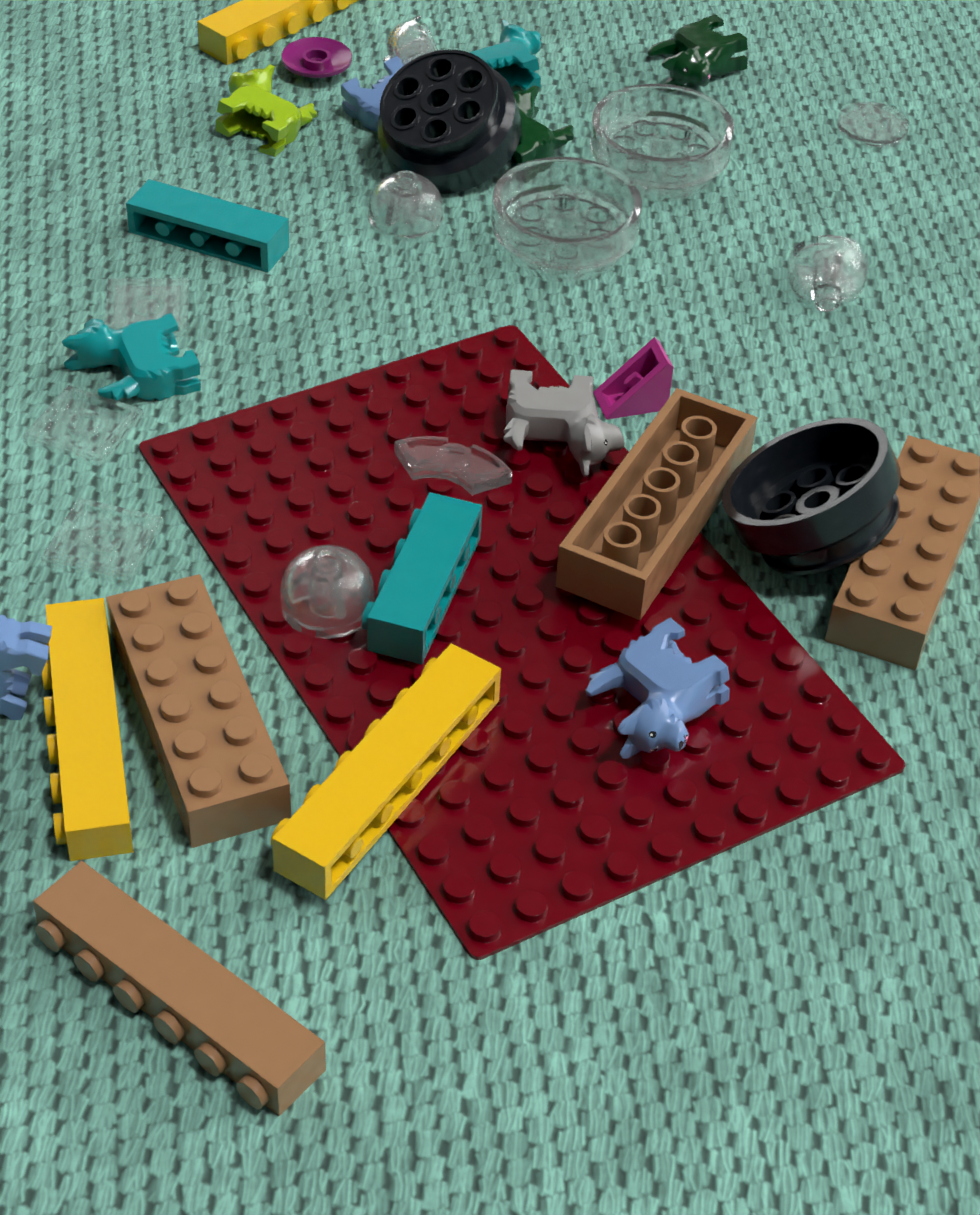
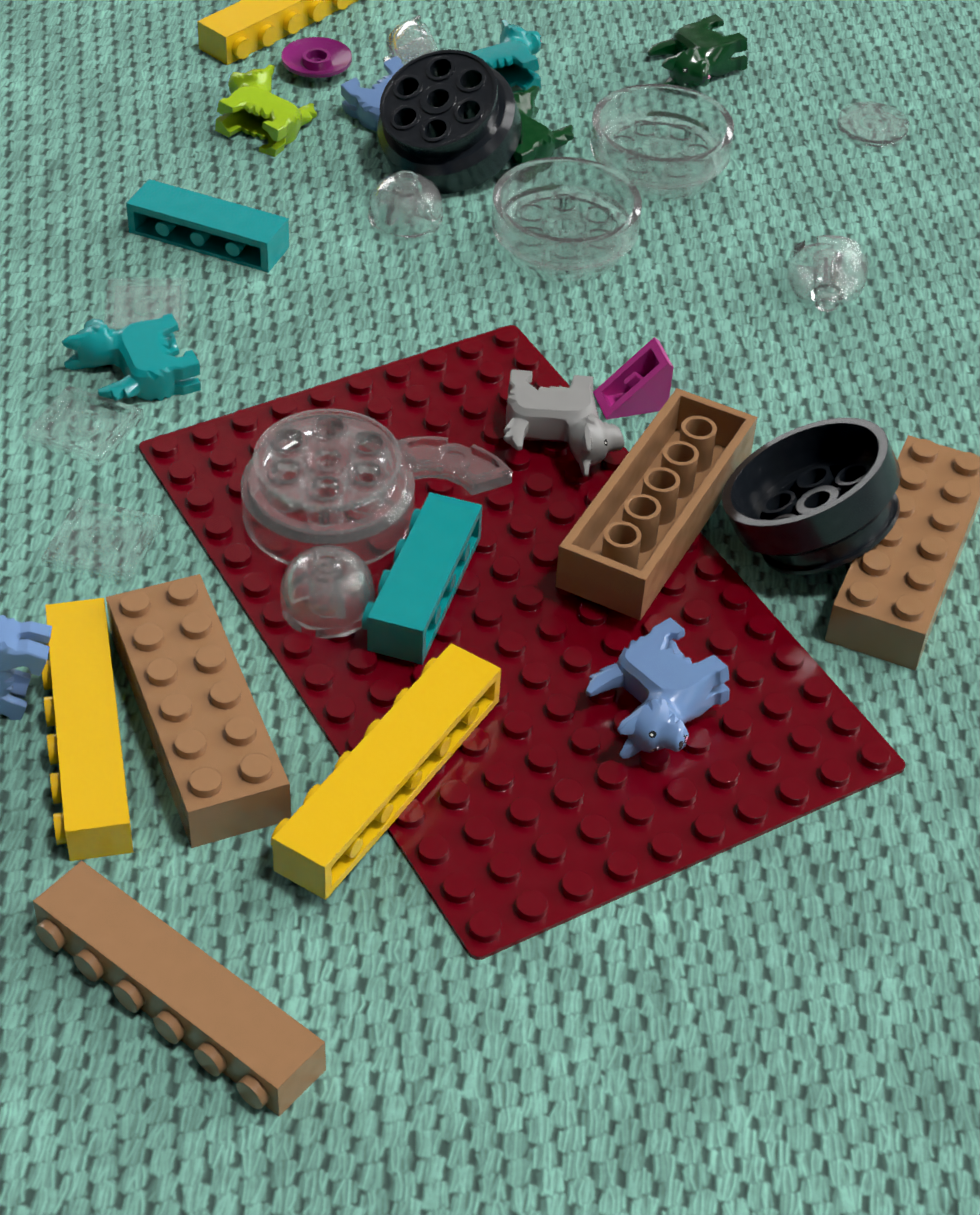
none -> clear wheel [241,409,415,571]

